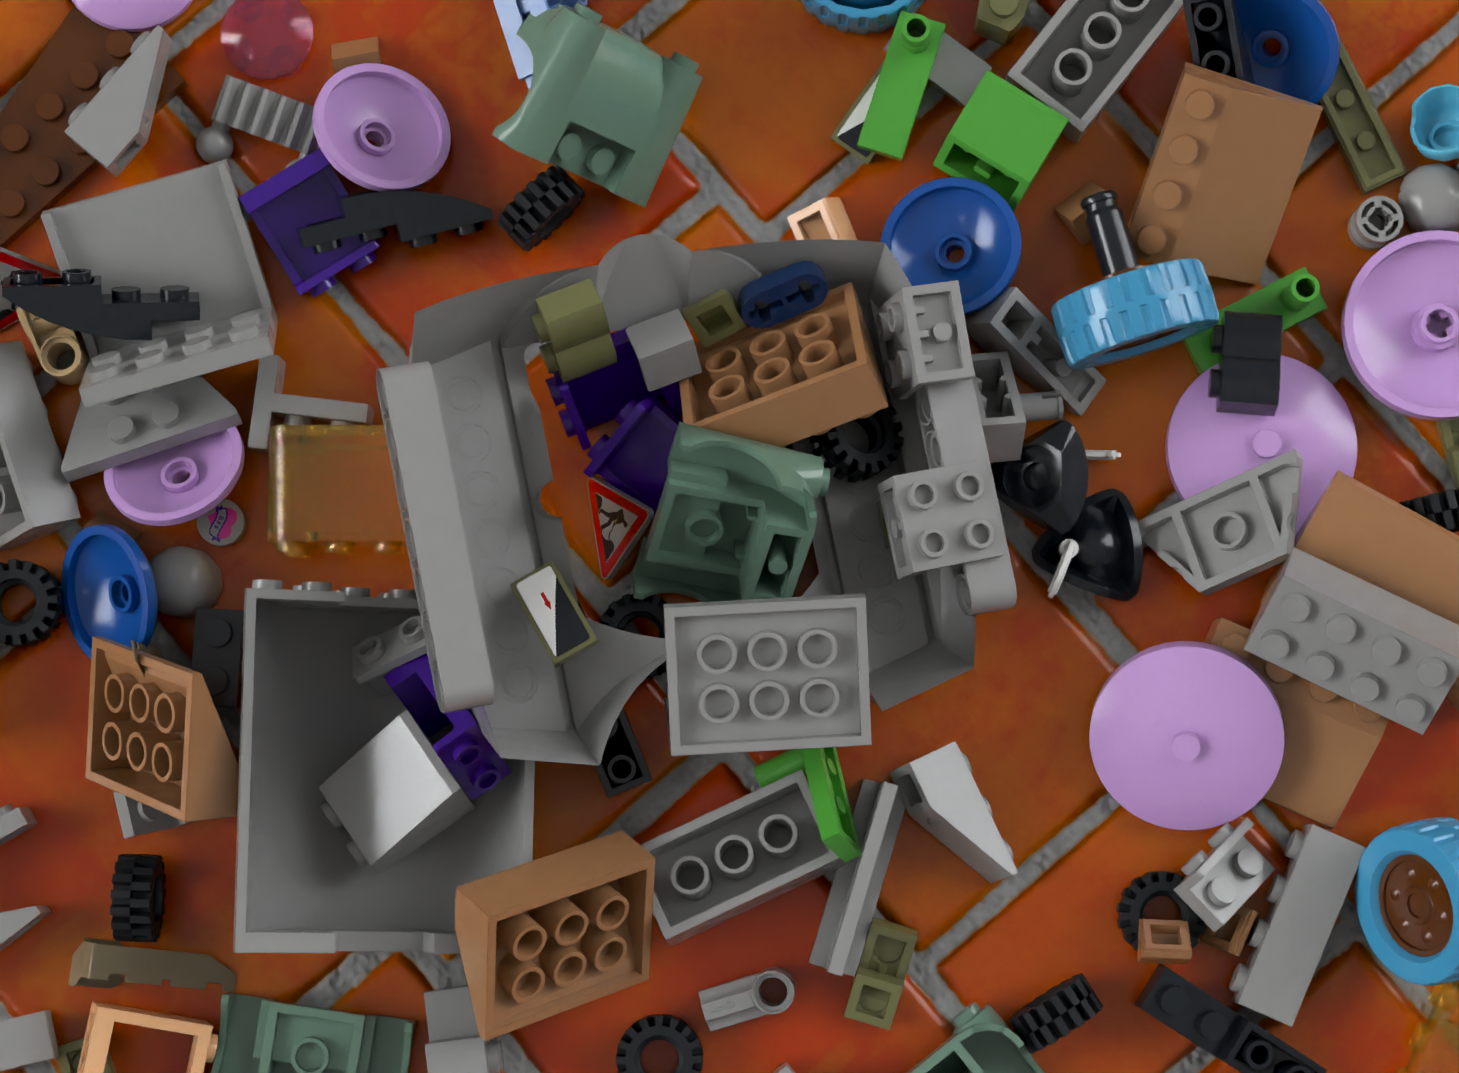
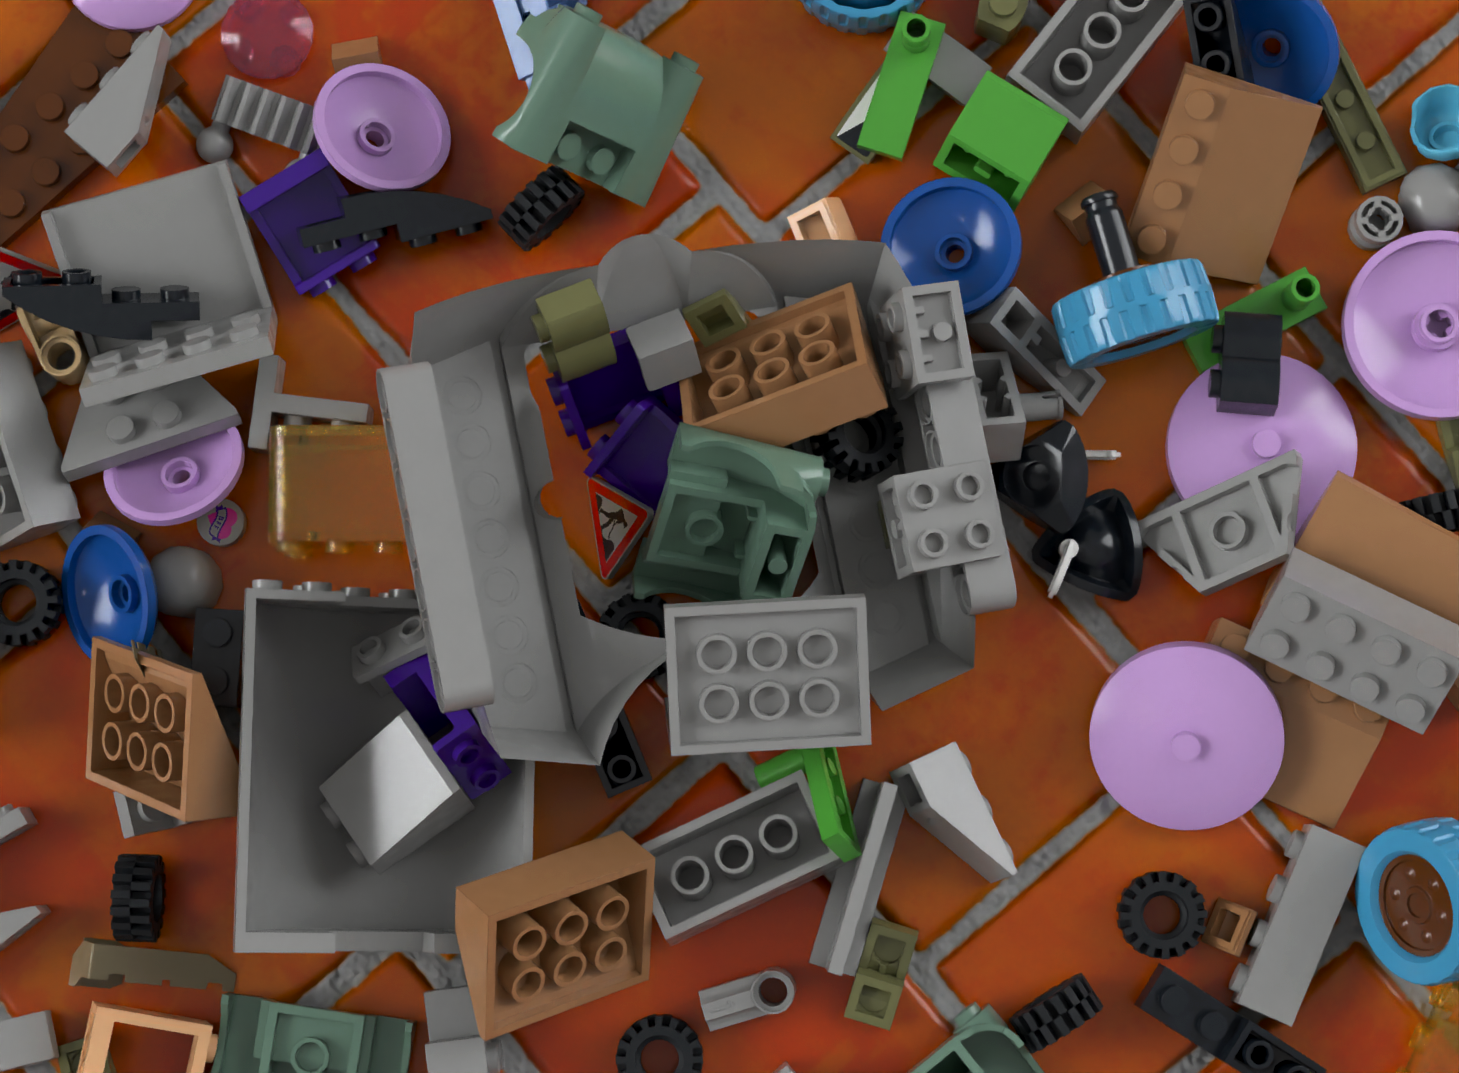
slope [510,560,600,668] -> none
dark blue beam [738,261,828,329] -> none
medium nougat slope [1137,919,1192,965] -> none
light grey bracket [1174,817,1275,932] -> none

